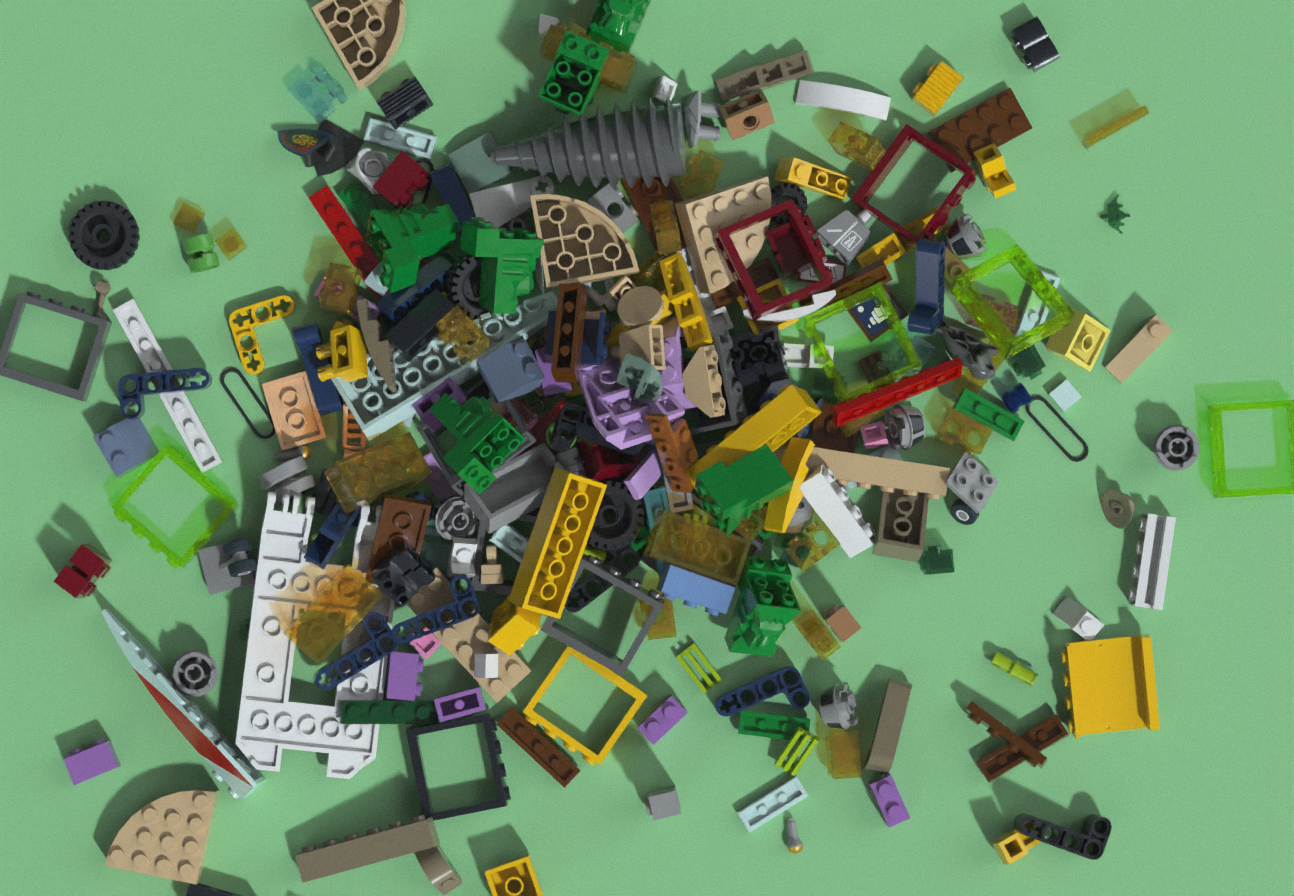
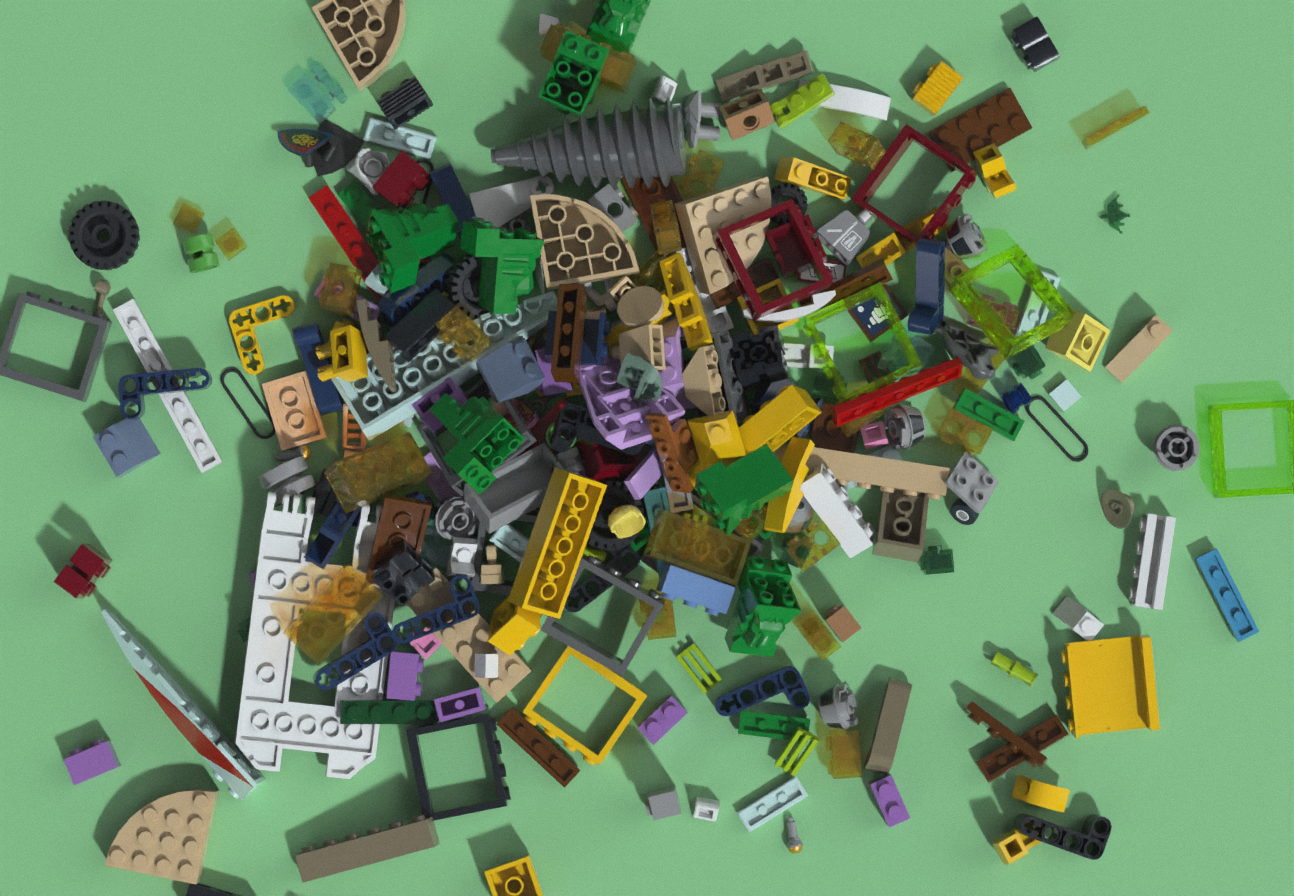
clear neon green window [111,444,240,569] -> none
light grey cone [172,650,218,697] -> none
light grey plate [198,538,257,595] -> none
dark tan brick [414,845,463,896] -> none
sand green slope [448,131,513,194] -> none
none -> light yellow hair [608,504,646,538]
none -> yellow slope [688,410,746,465]
none -> white slope [693,796,720,822]
none -> lime plate [770,73,835,128]
none -> yellow brick [1011,774,1070,812]
none -> dark azure plate [1195,548,1259,642]

